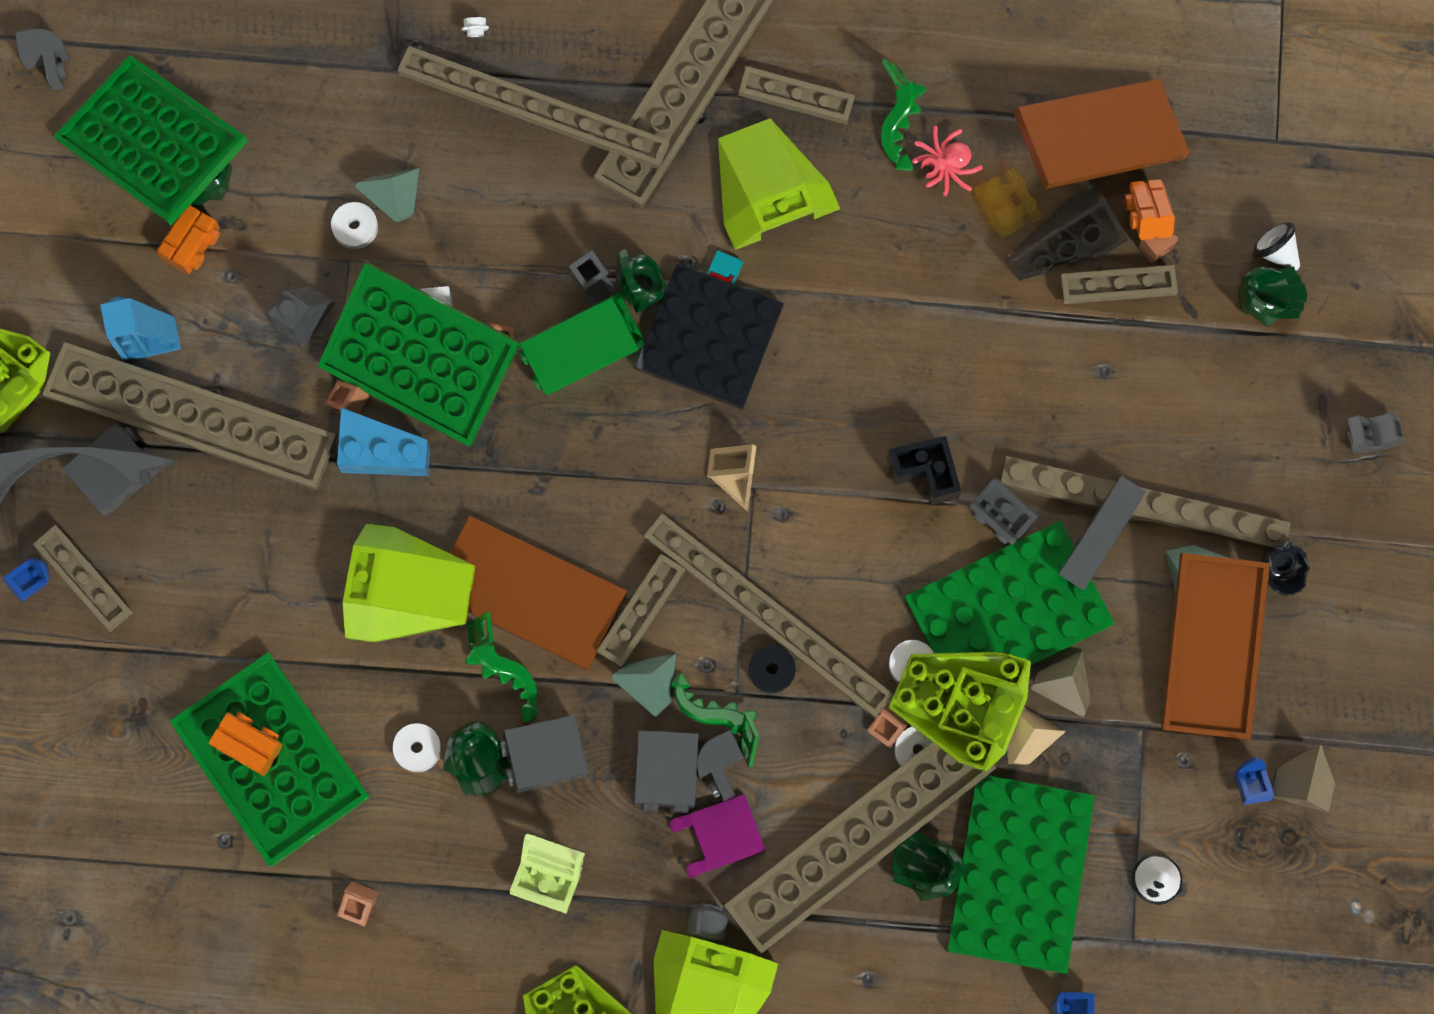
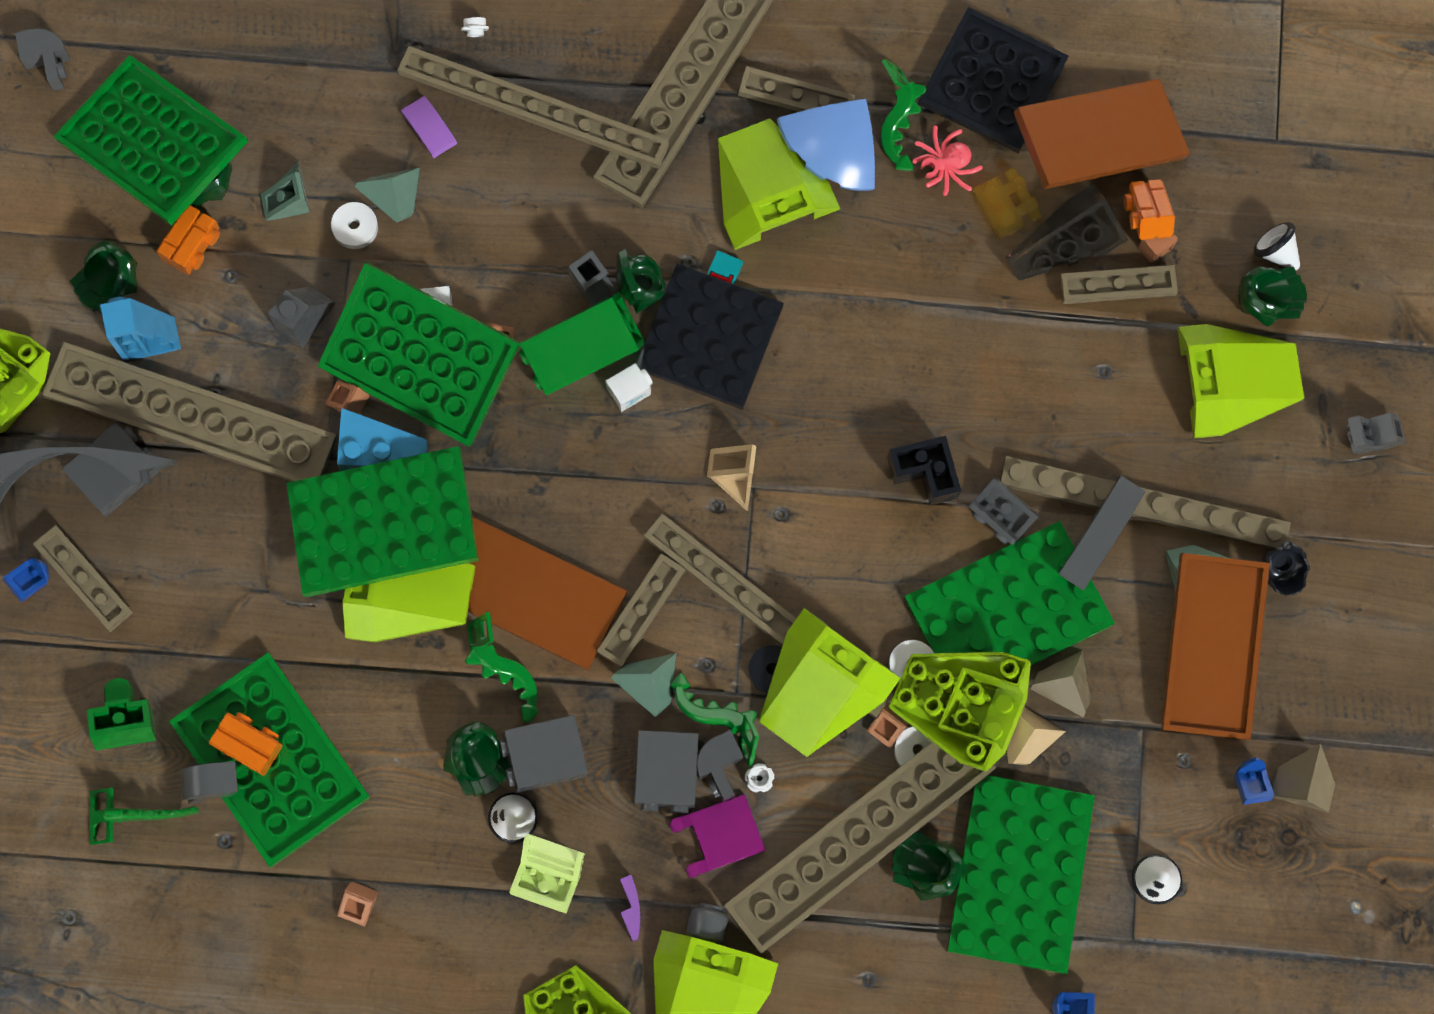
white piece [393,723,441,772] -> none
none -> dark green hair [69,241,138,313]
none -> green brick [87,678,156,751]
none -> green piece [89,788,200,845]
none -> dark grey brick [180,761,238,804]
none -> sand green slope [261,160,310,221]
none -> green plate [287,446,479,597]
none -> medium lavender slope [401,96,457,158]
none -> white hat [488,792,538,843]
none -> white brick [606,363,653,412]
none -> medium lavender slope [620,875,641,942]
none -> white plate [745,763,774,793]
none -> lime wedge [759,608,901,757]
none -> medium blue brick [776,99,875,191]
none -> black plate [918,7,1069,154]
none -> lime wedge [1177,324,1304,439]

